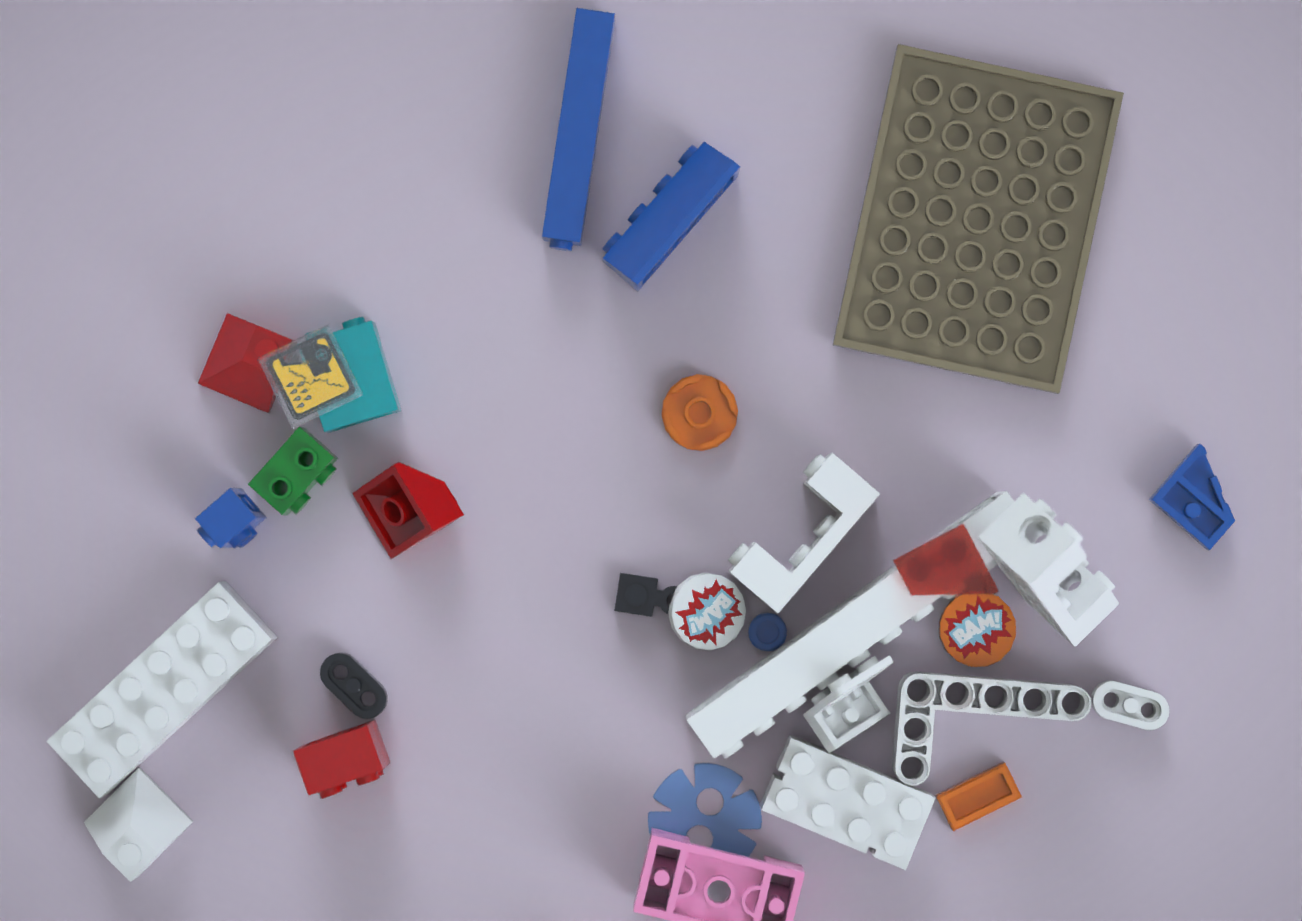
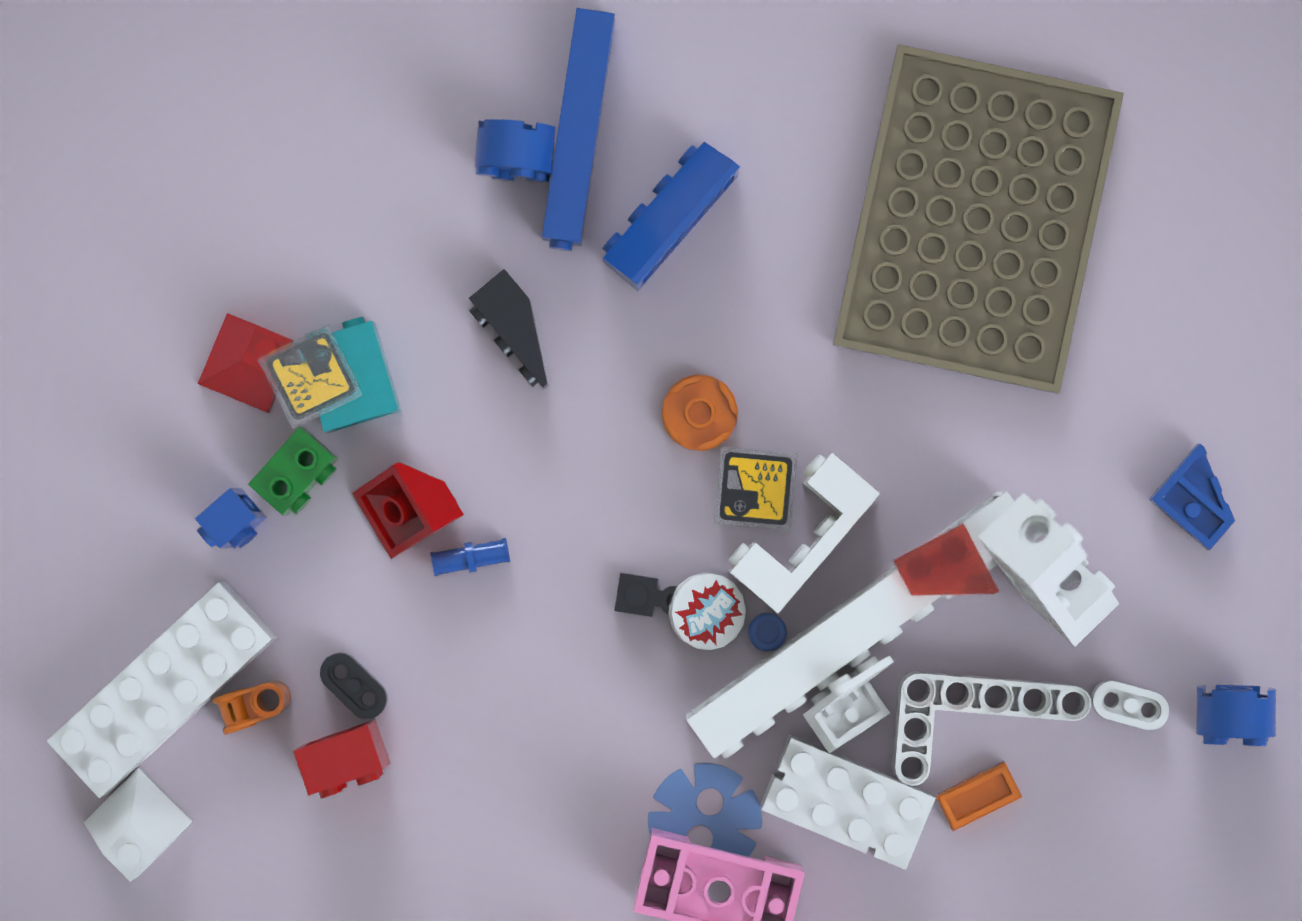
tile [939,591,1016,667] -> none
none -> orange piece [212,680,291,735]
none -> blue pin [430,538,510,576]
none -> black slope [469,269,549,389]
none -> blue brick [474,119,555,183]
none -> tile [714,447,798,530]
none -> blue brick [1196,685,1276,746]

